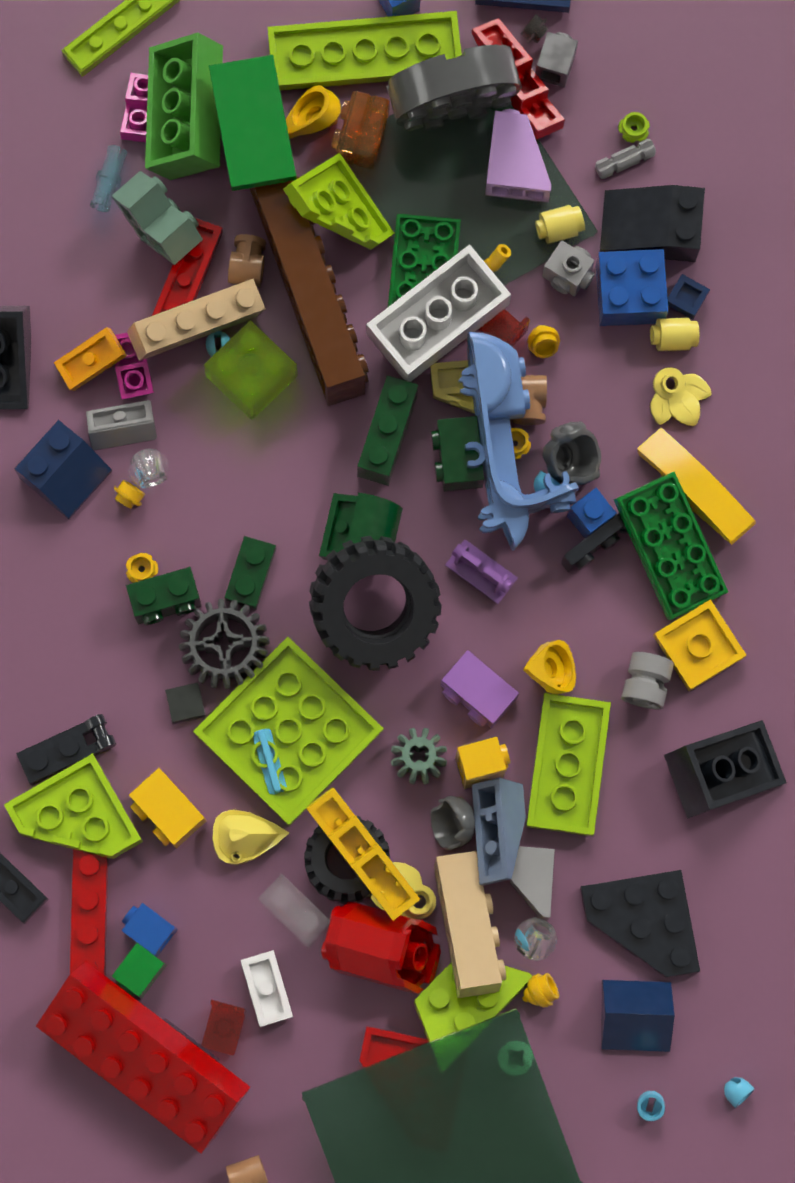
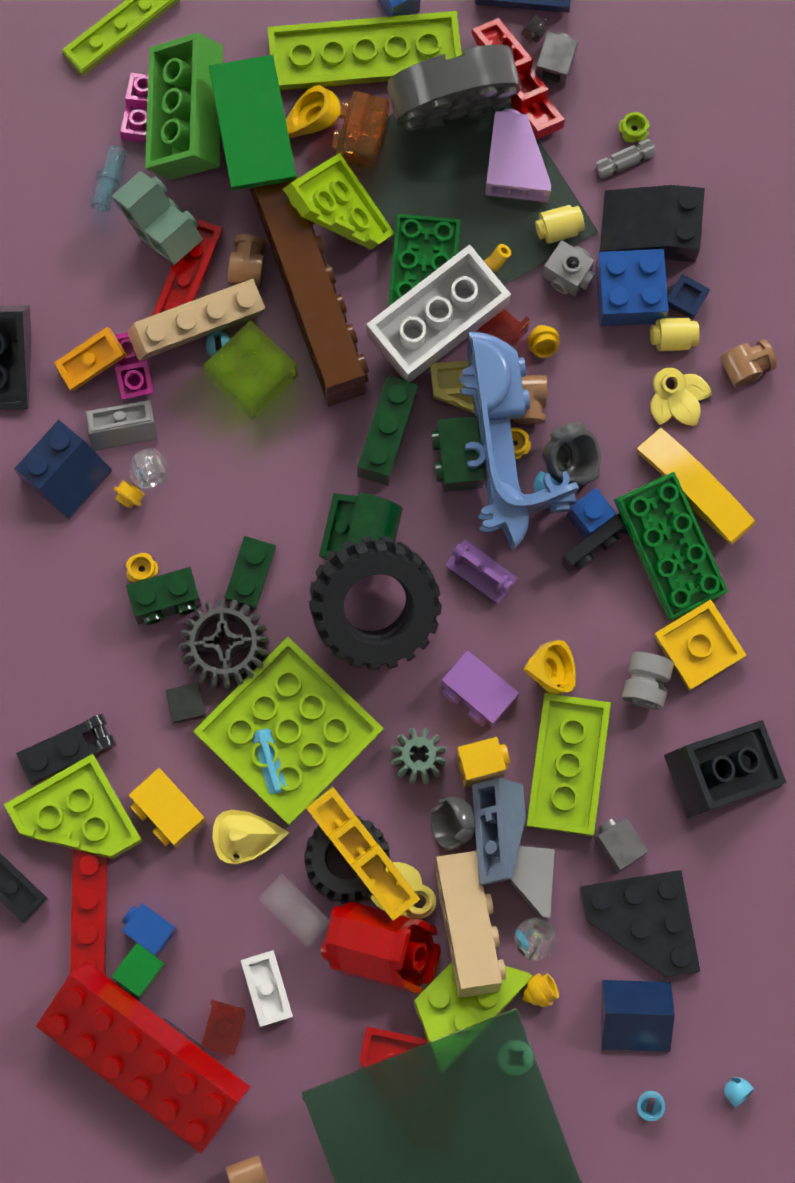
none -> flat silver brick [595,817,649,873]
none -> medium nougat piece [720,339,777,387]

